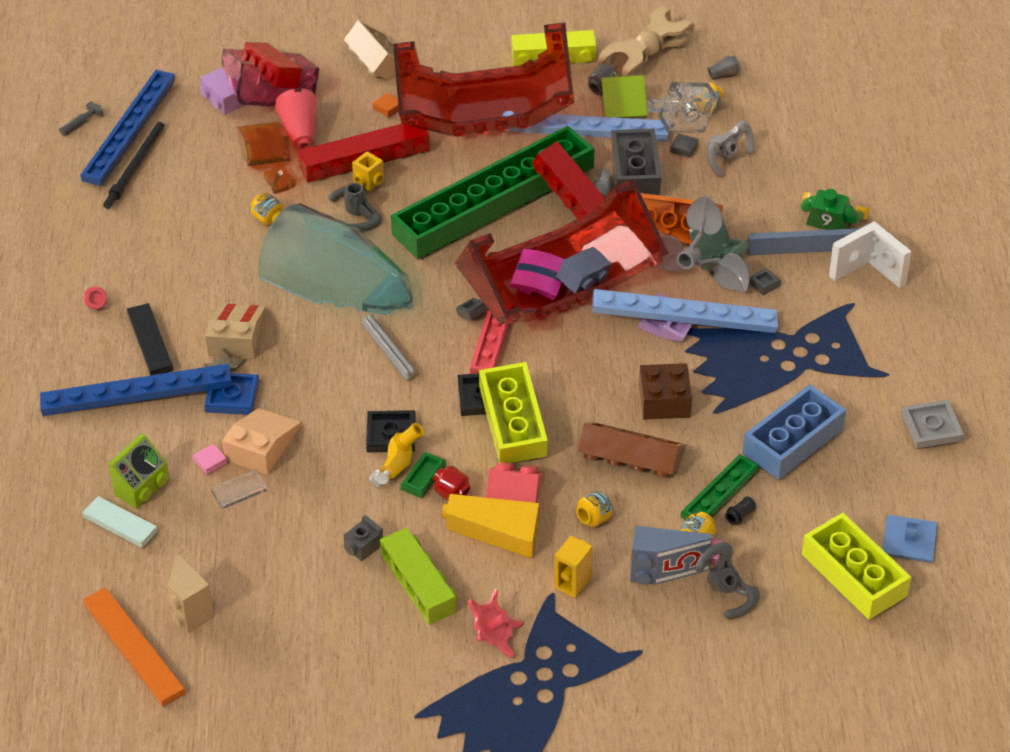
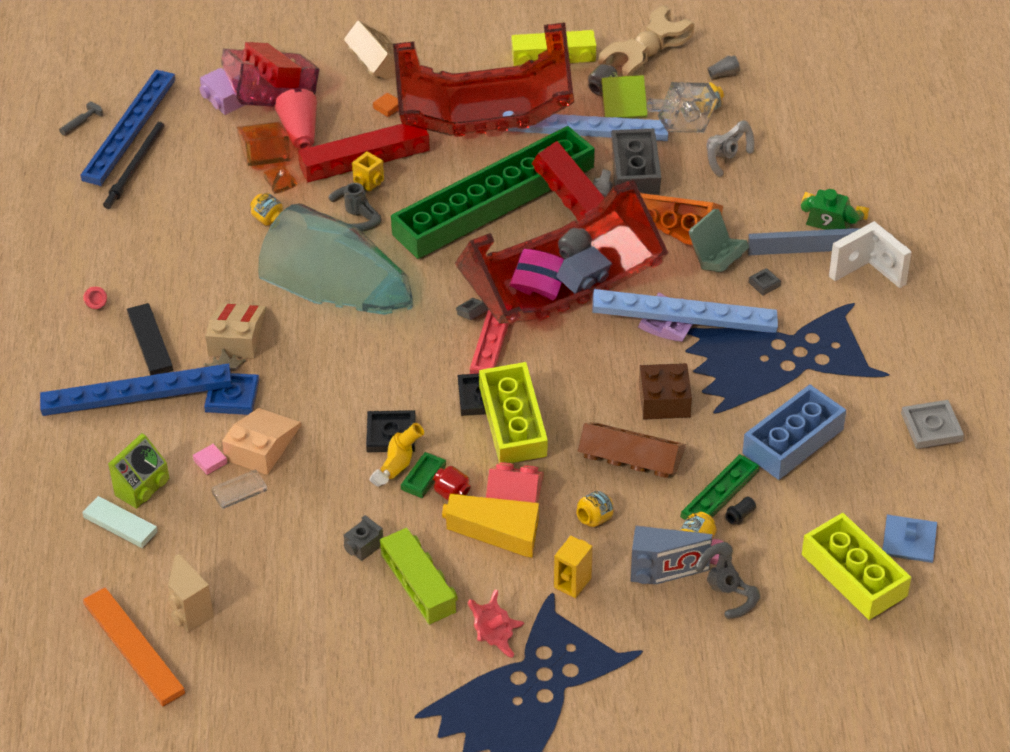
light grey axle [362,315,416,380] -> none
light grey plant [647,196,750,292] -> none
dark grey tile [670,133,698,157] -> none
none -> dark grey head [558,228,592,259]

